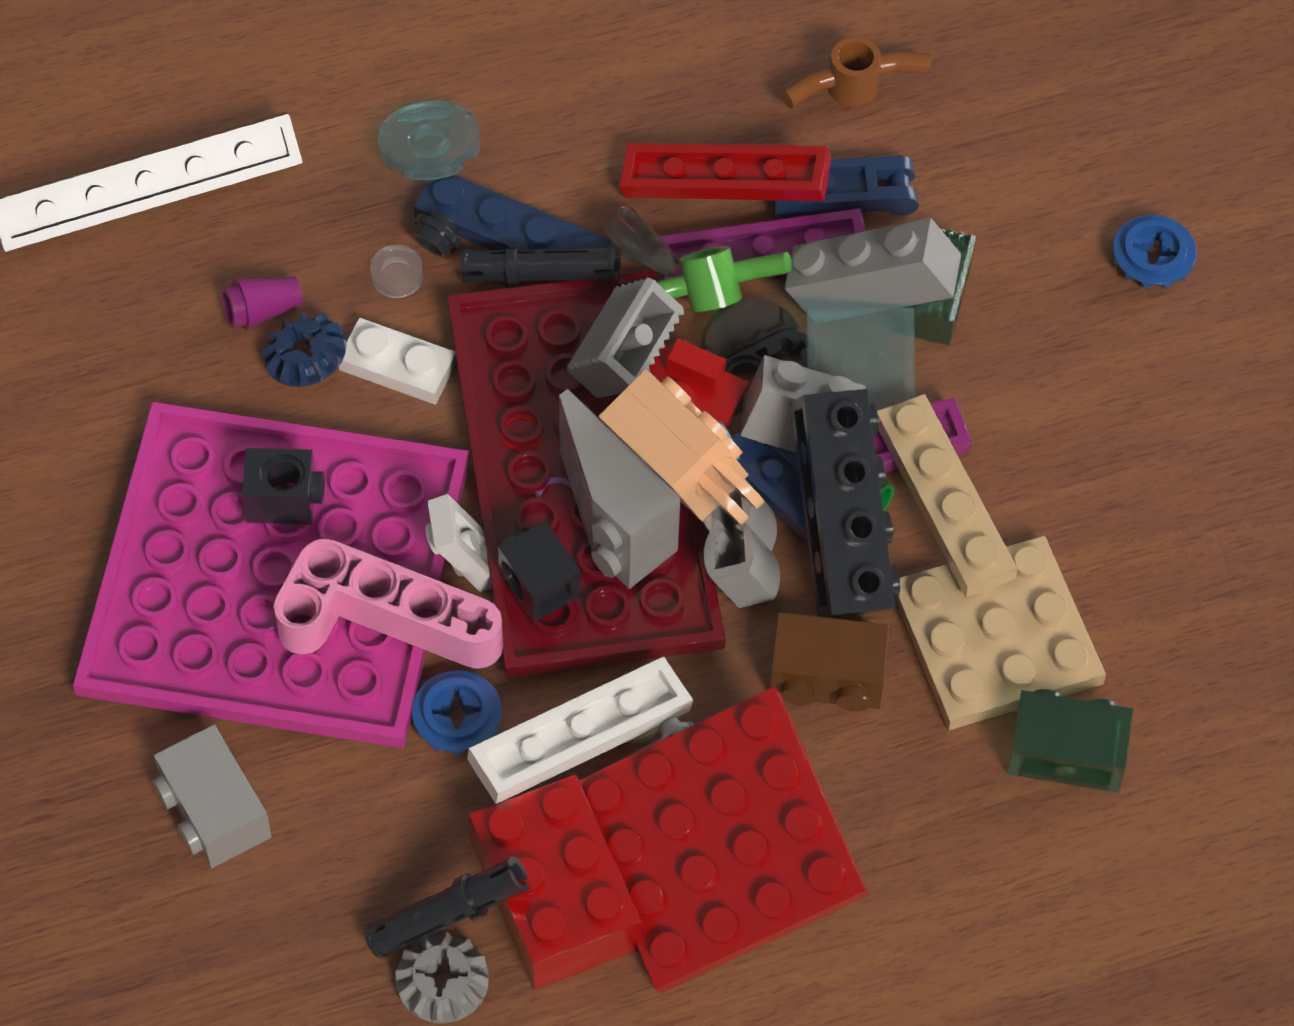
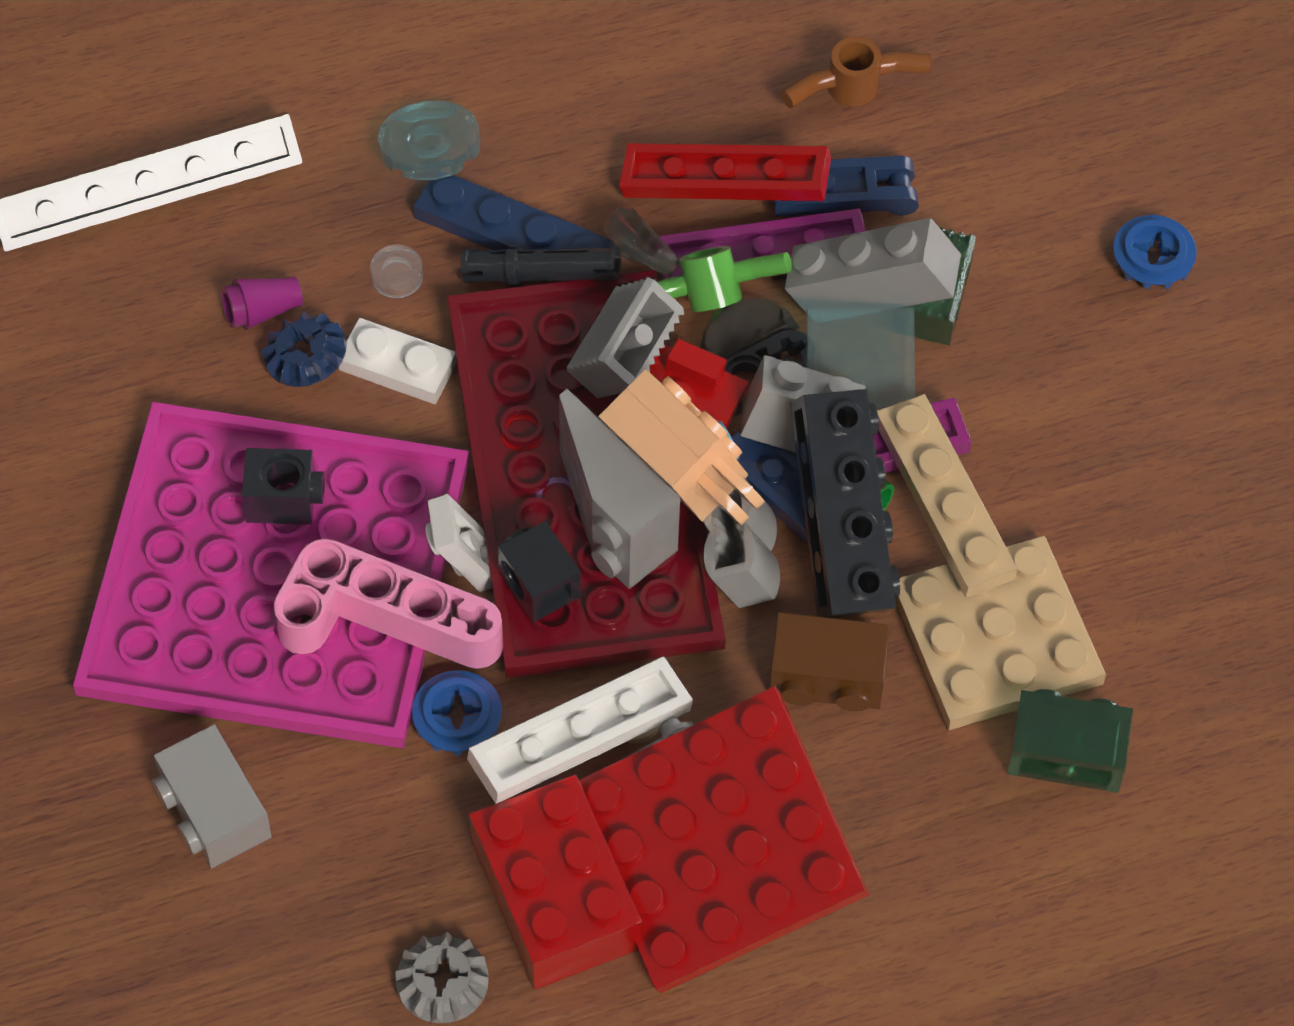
black pin [364,856,529,959] -> none
black plate [411,211,462,258] -> none

